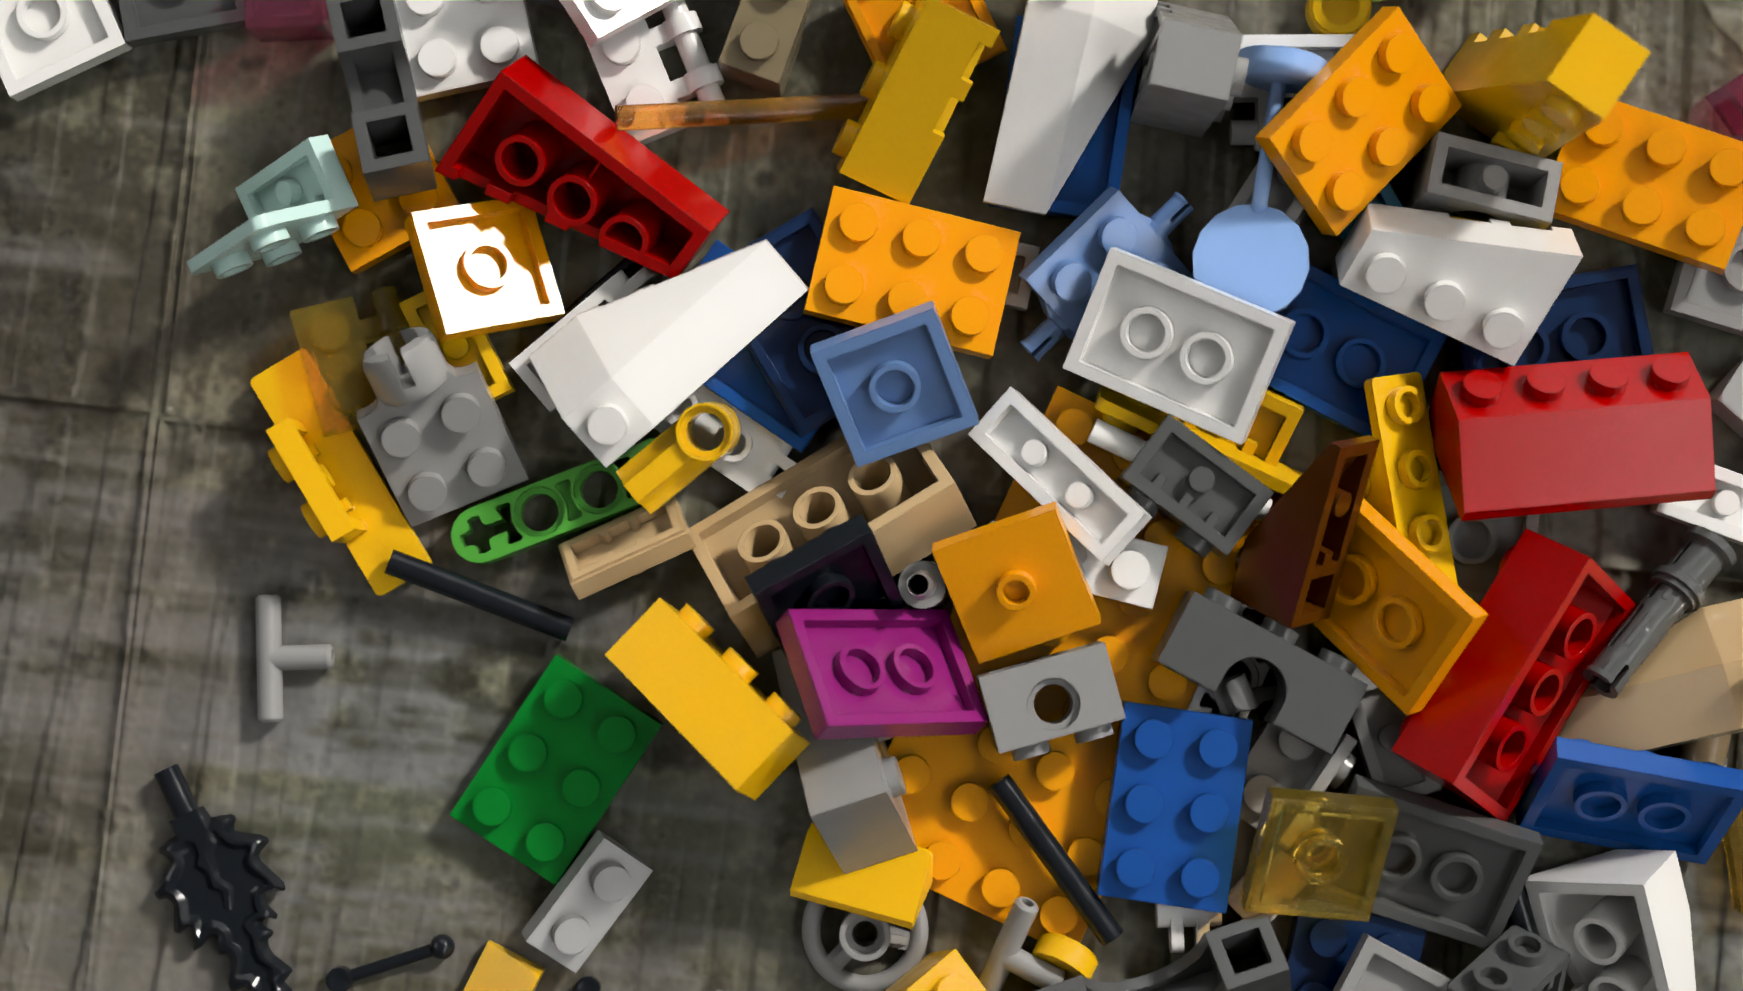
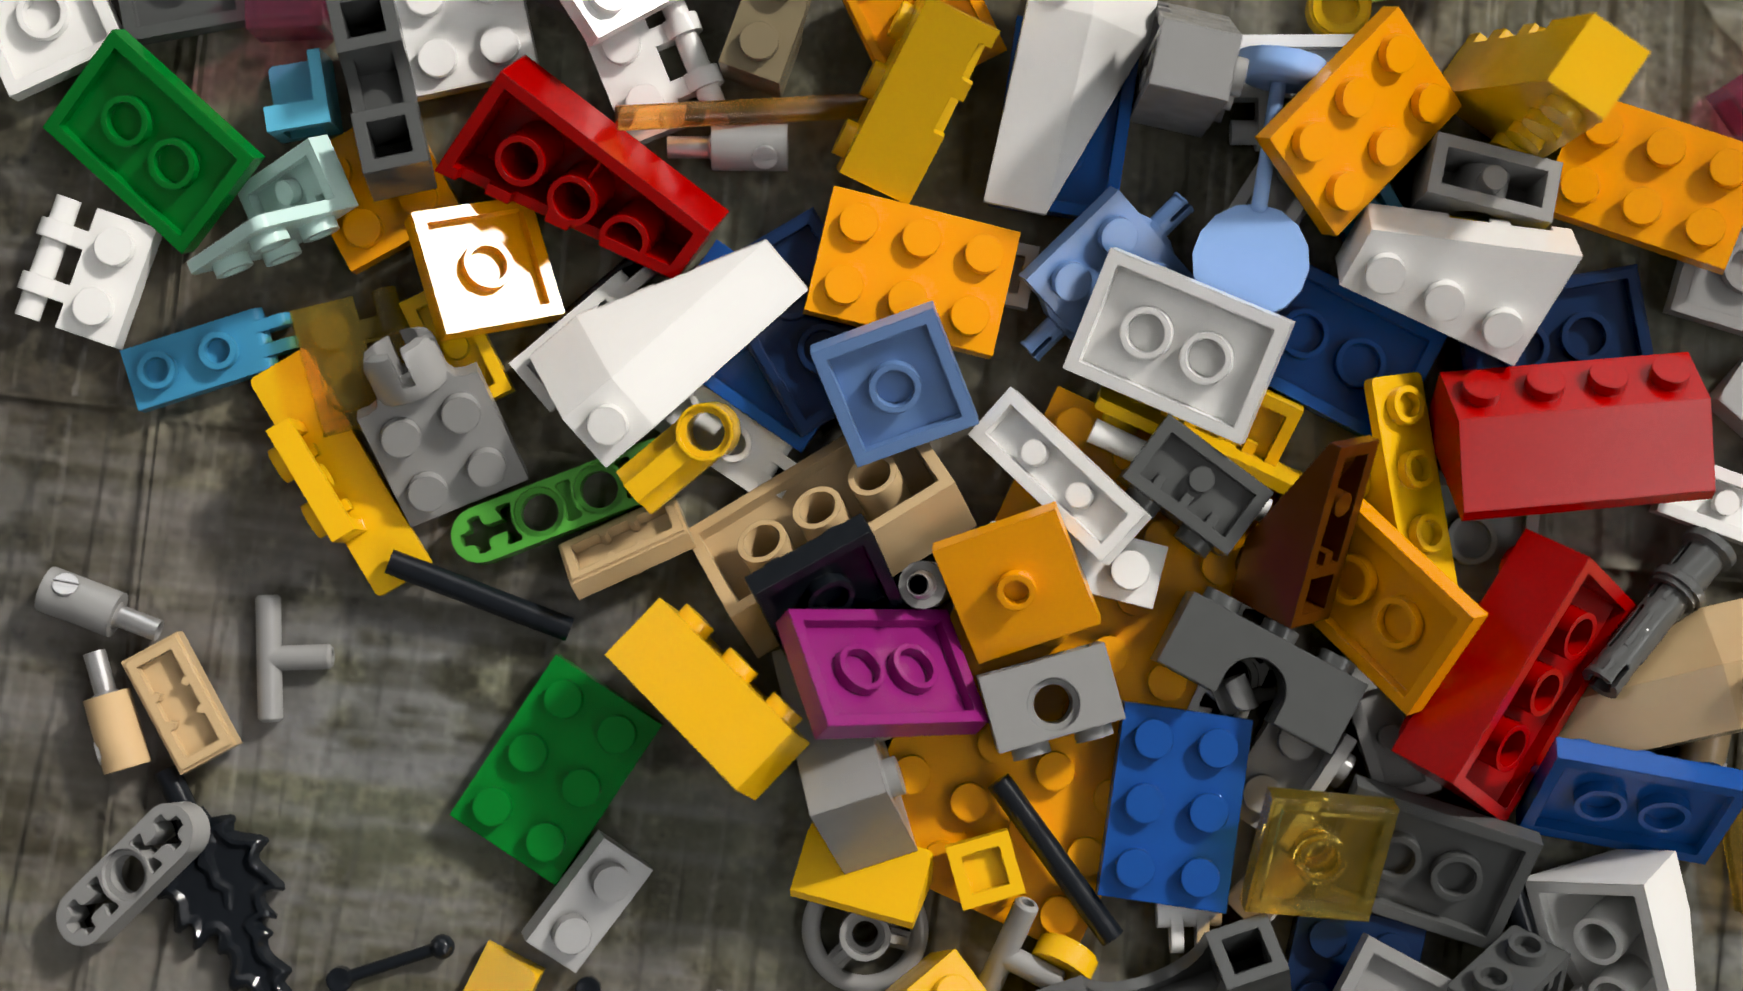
none -> white plate [15,194,162,350]
none -> light grey piece [34,566,164,641]
none -> green plate [43,29,265,254]
none -> light grey beam [56,801,210,946]
none -> tan piece [83,649,151,775]
none -> dark azure hinge [120,307,302,413]
none -> tan plate [121,631,243,775]
none -> medium azure panel [263,48,344,143]
none -> light grey piece [667,123,789,171]
none -> yellow plate [945,828,1026,911]

